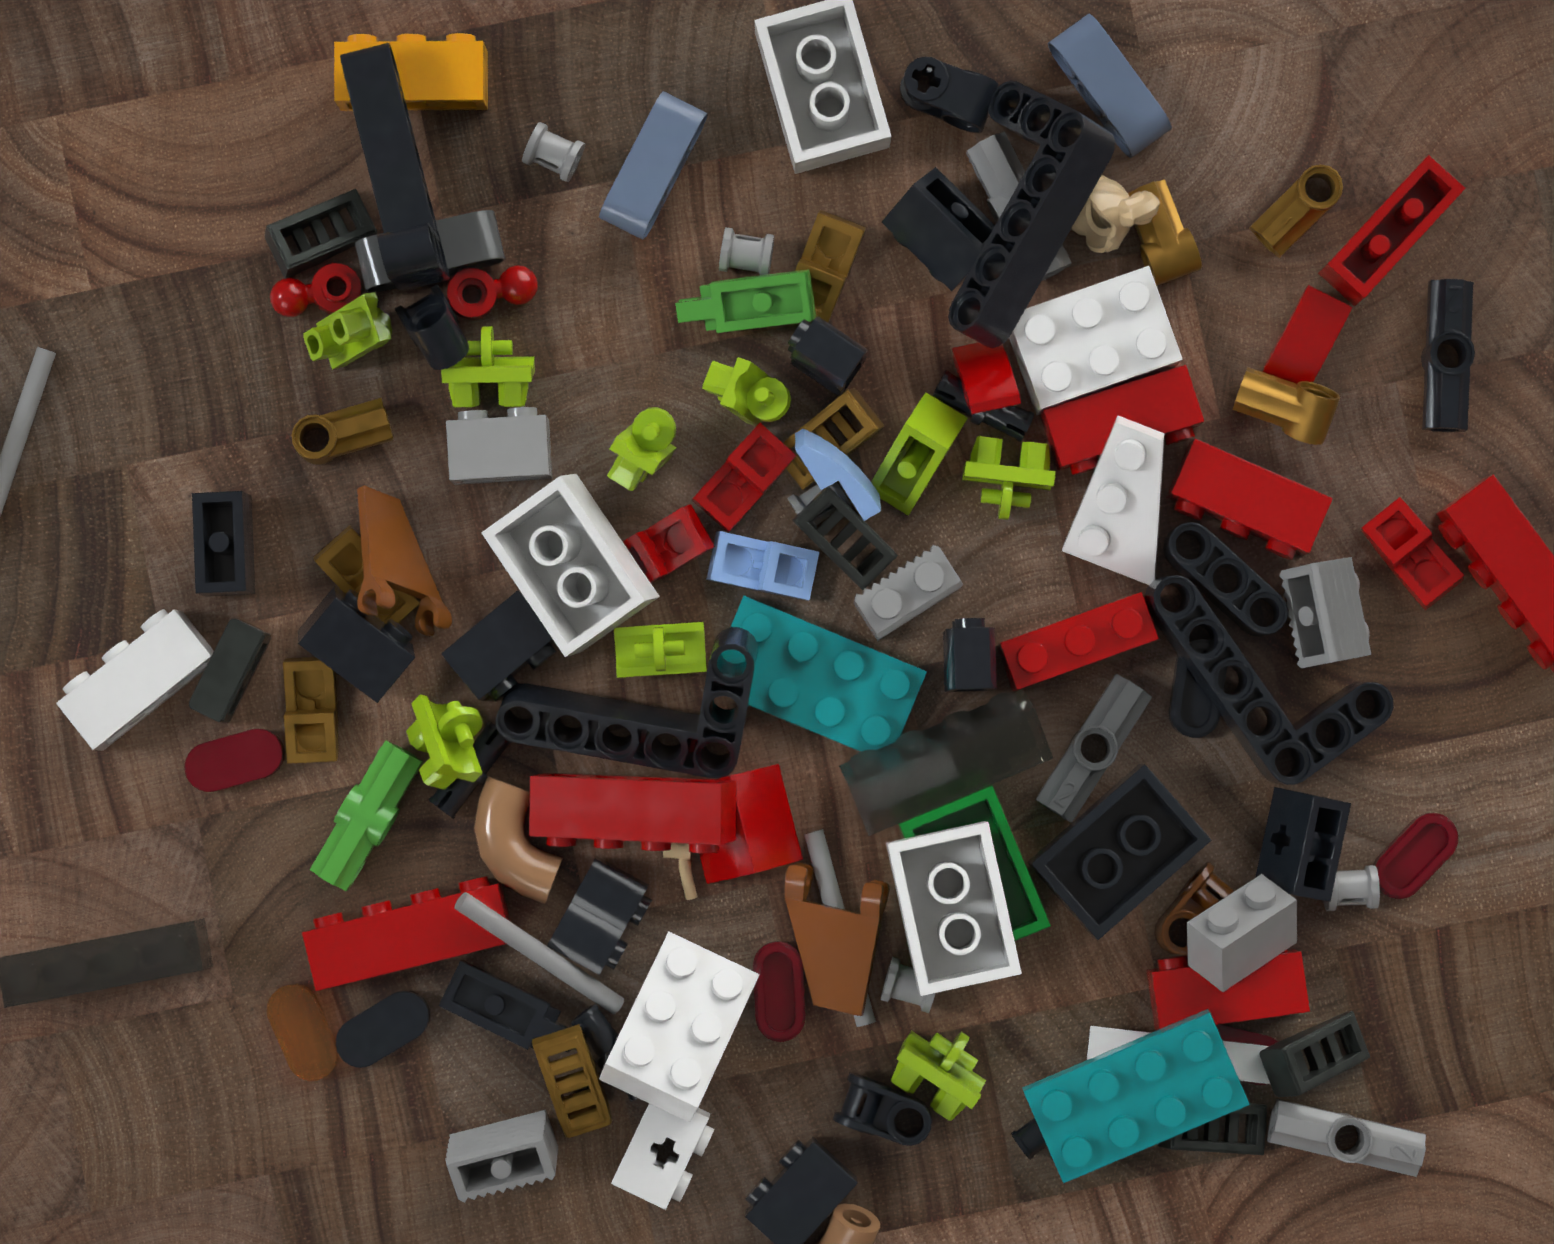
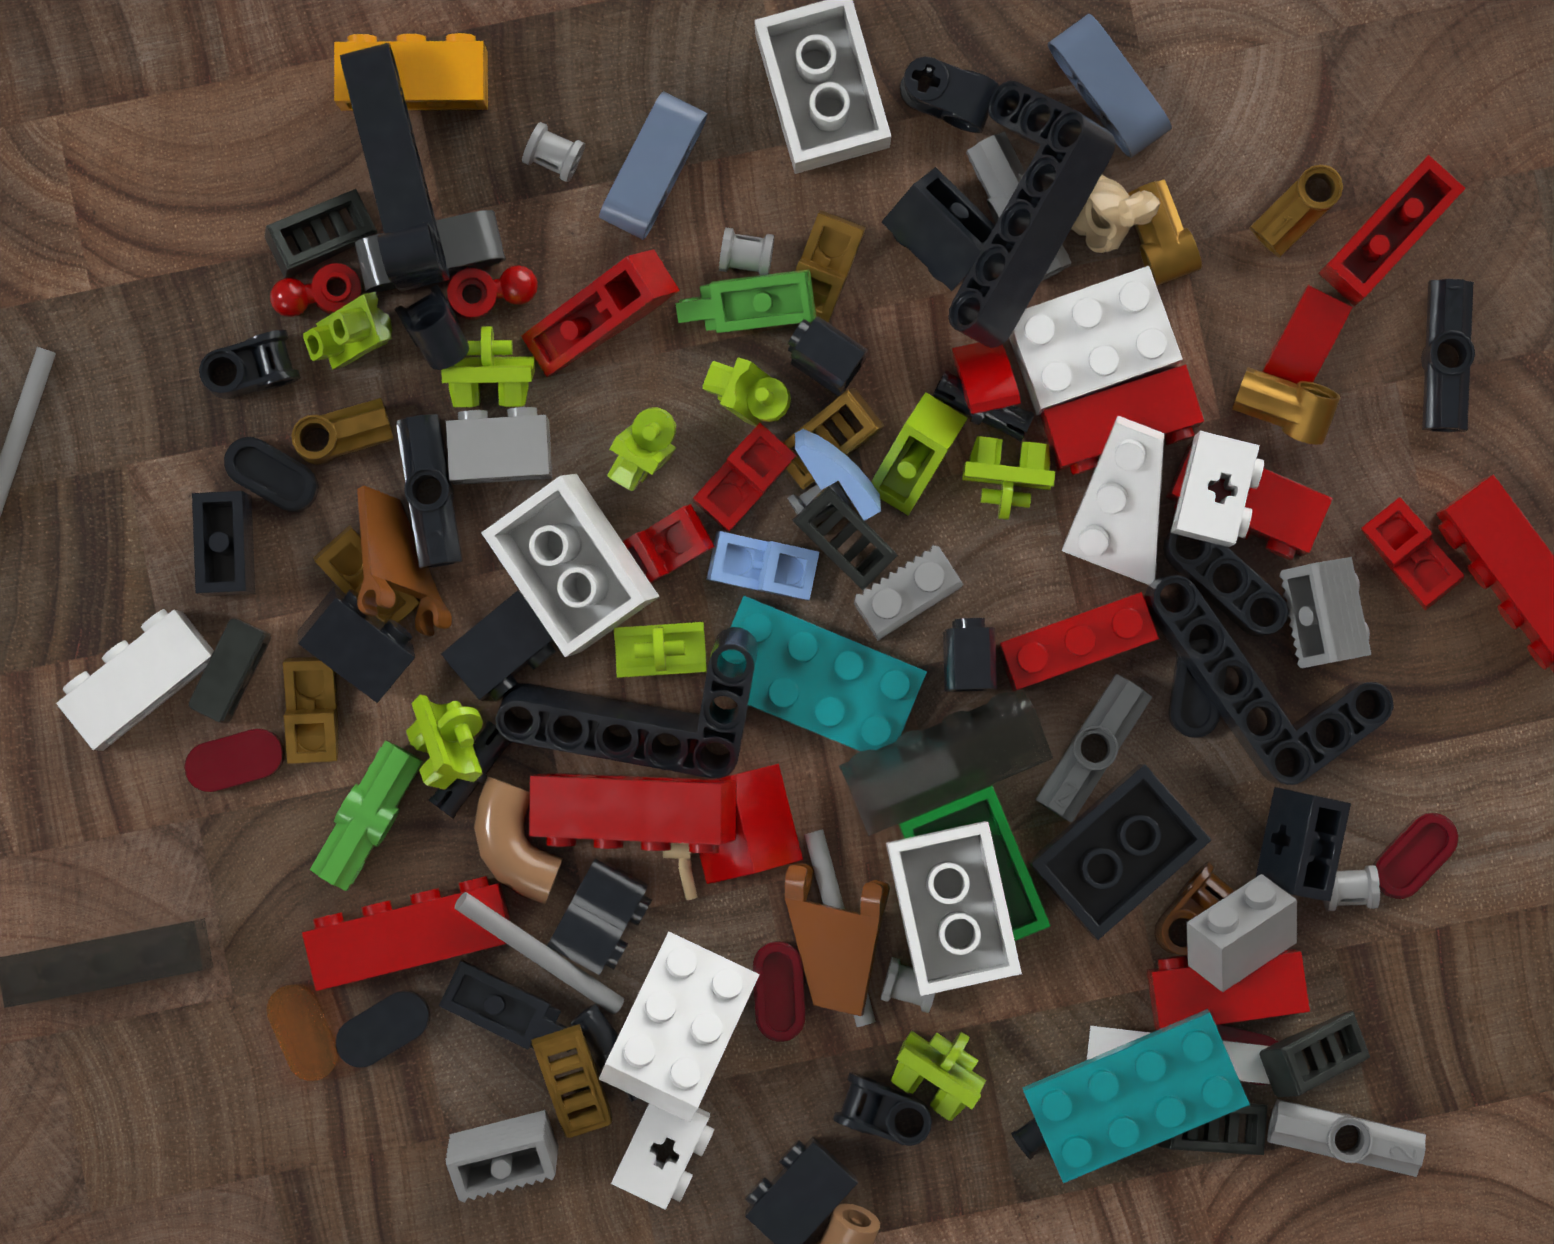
none -> black piece [199,330,301,400]
none -> black tile [224,437,319,512]
none -> black piece [396,414,463,569]
none -> red slope [521,249,680,377]
none -> white brick [1171,431,1264,547]

